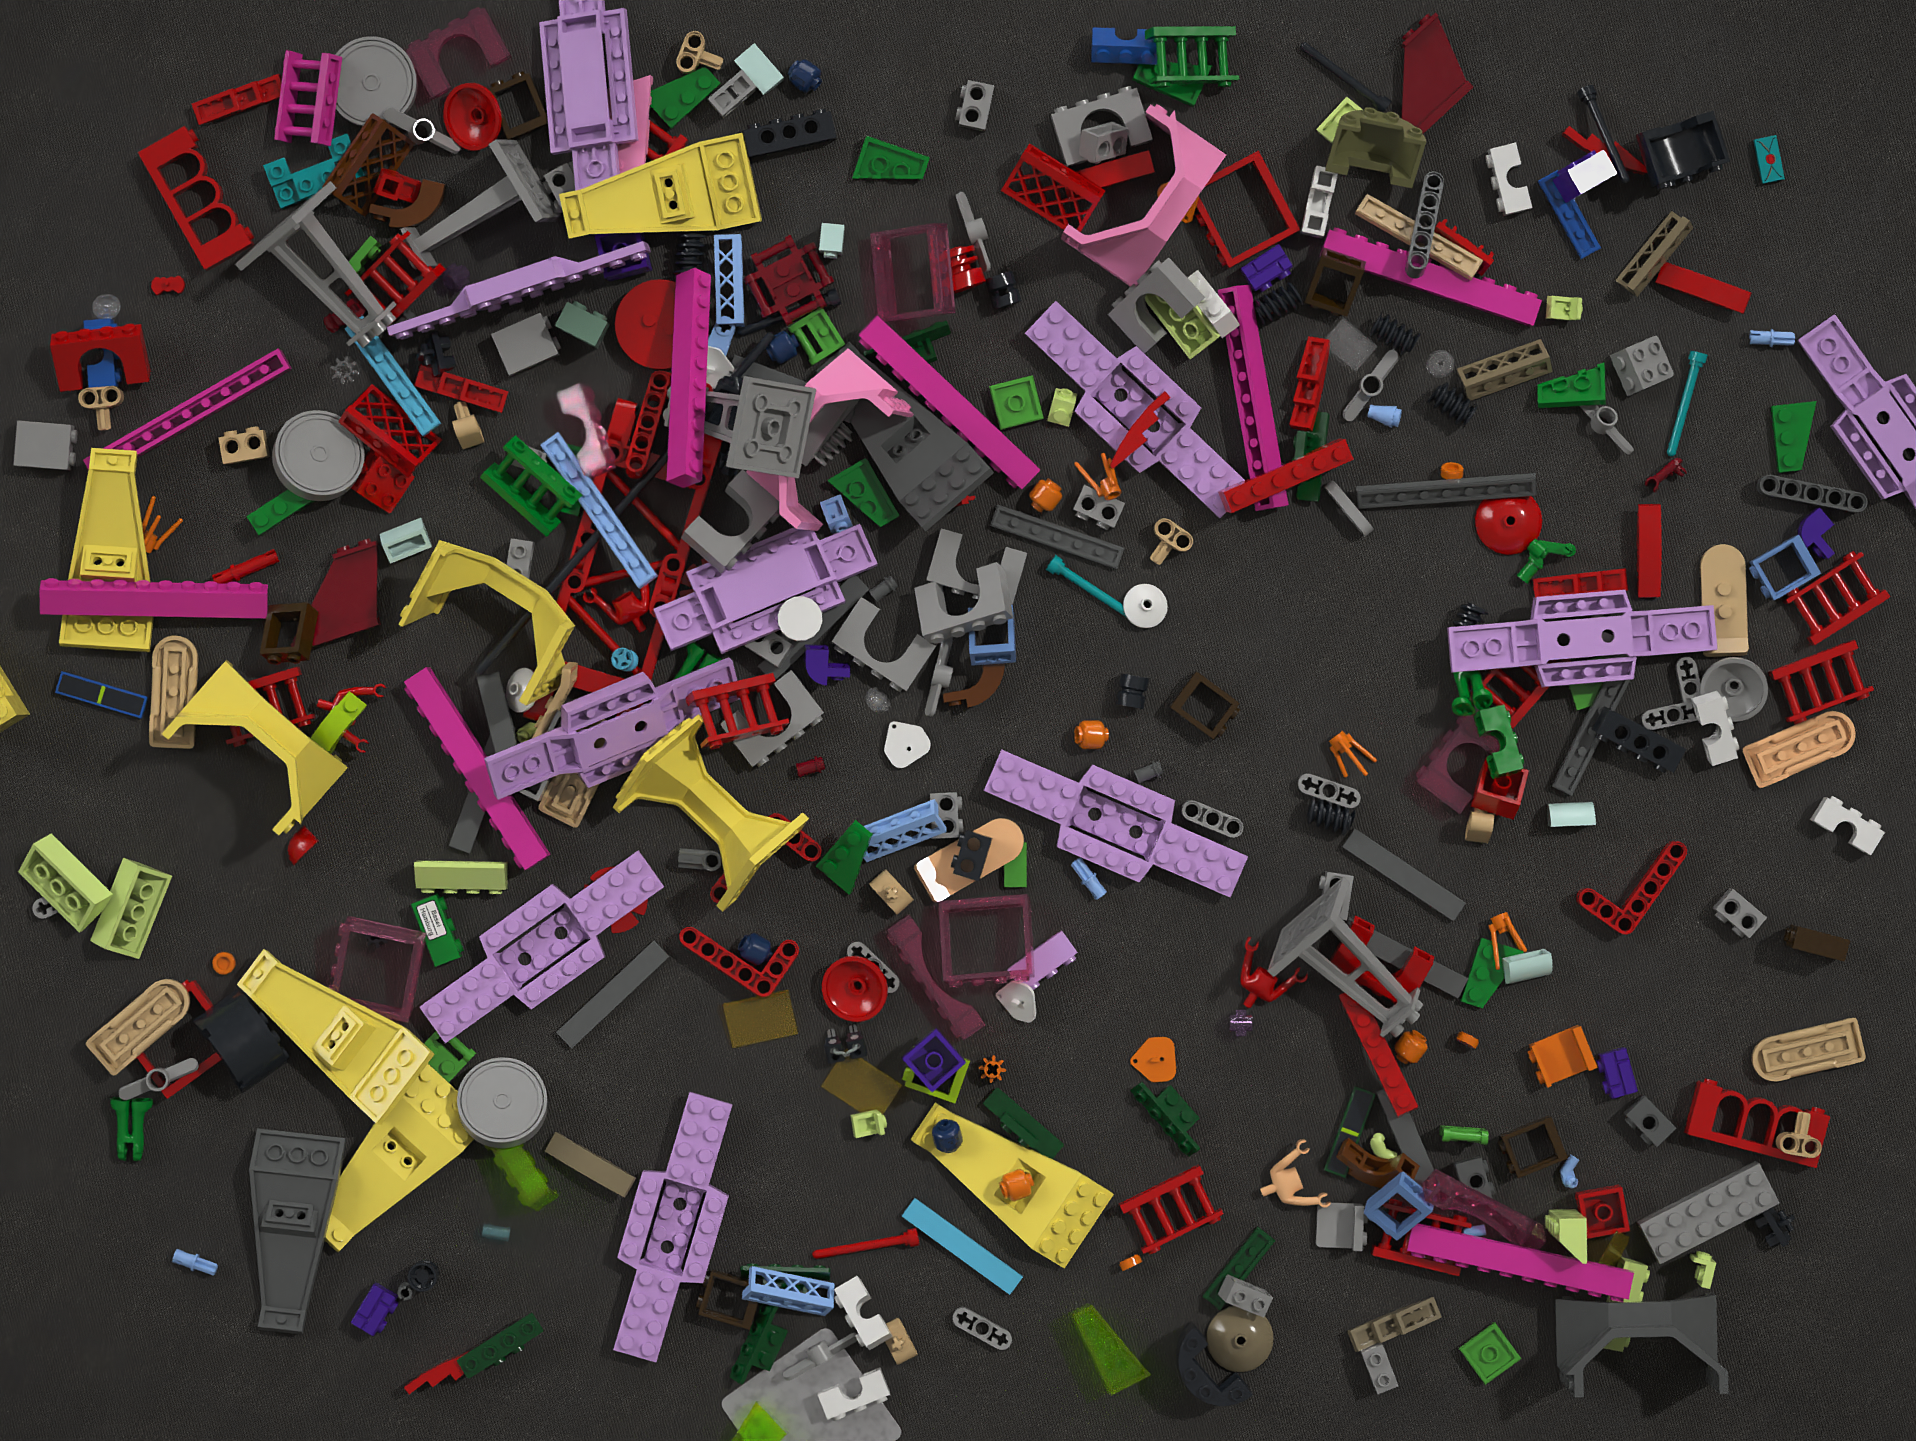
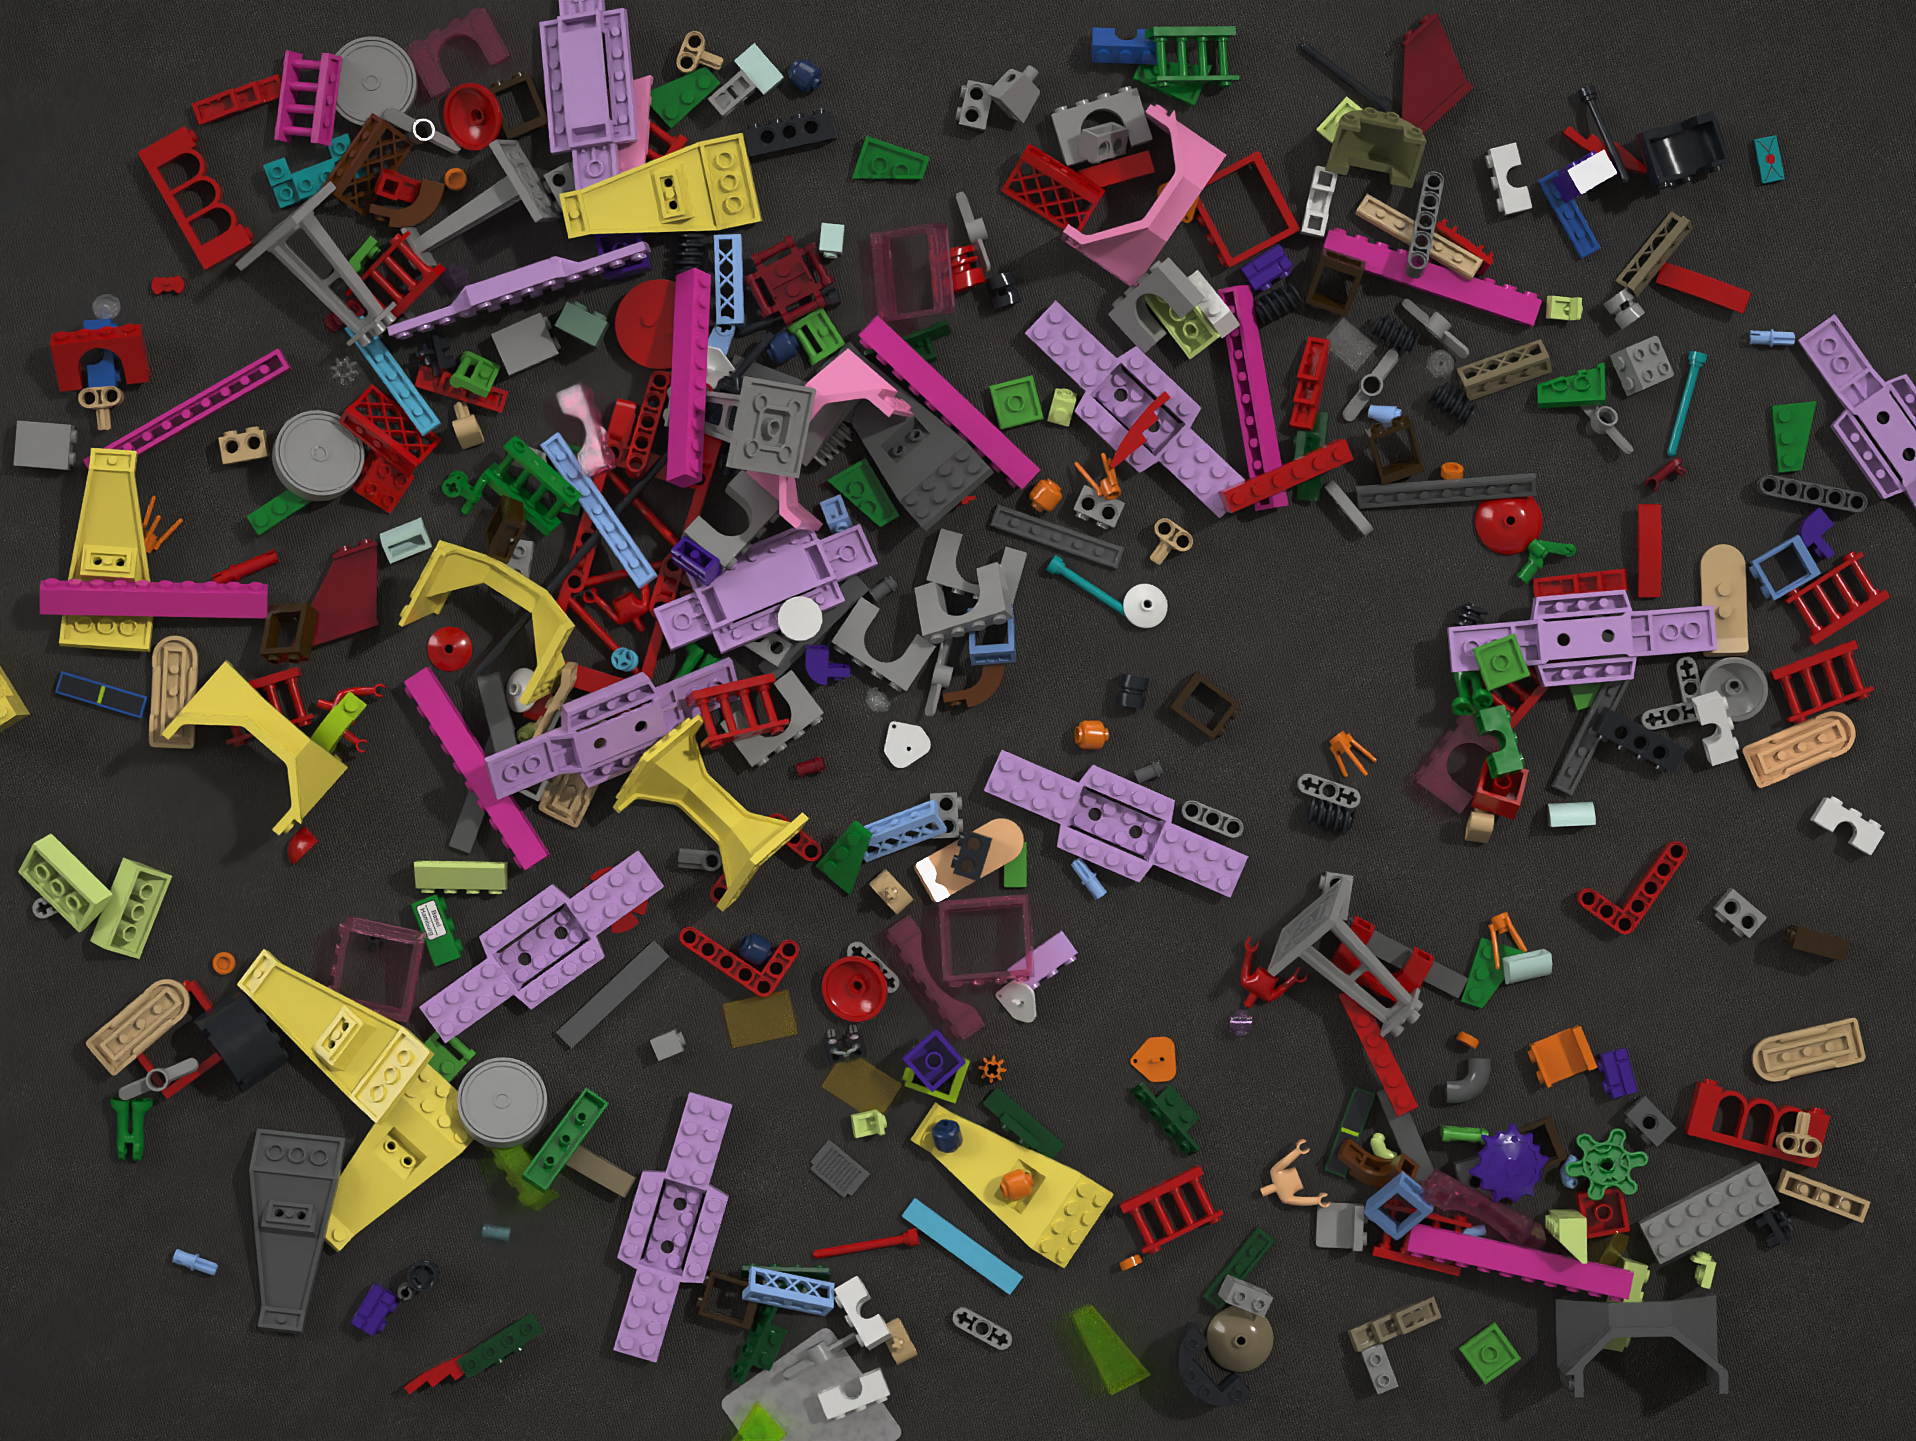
dark grey tile [1342,828,1466,921] -> none
orange head [1394,1030,1428,1064] -> none
none -> red dish [427,627,472,671]
none -> green piece [442,470,488,515]
none -> orange tile [444,168,467,191]
none -> bright green plate [450,351,501,398]
none -> dark brown window [485,495,526,564]
none -> green piece [521,1088,609,1194]
none -> light grey brick [650,1029,686,1061]
none -> dark purple brick [671,536,722,586]
none -> dark grey window [809,1139,870,1198]
none -> light grey torso [987,65,1040,123]
none -> dark brown window [1365,416,1425,485]
none -> light grey piece [1402,299,1469,358]
none -> dark grey cylinder [1445,1058,1491,1103]
none -> dark purple piece [1469,1123,1548,1203]
none -> bright green plate [1472,633,1530,691]
none -> green plate [1565,1128,1648,1201]
none -> light grey wheel [1603,287,1645,329]
none -> tan brick [1775,1168,1871,1223]

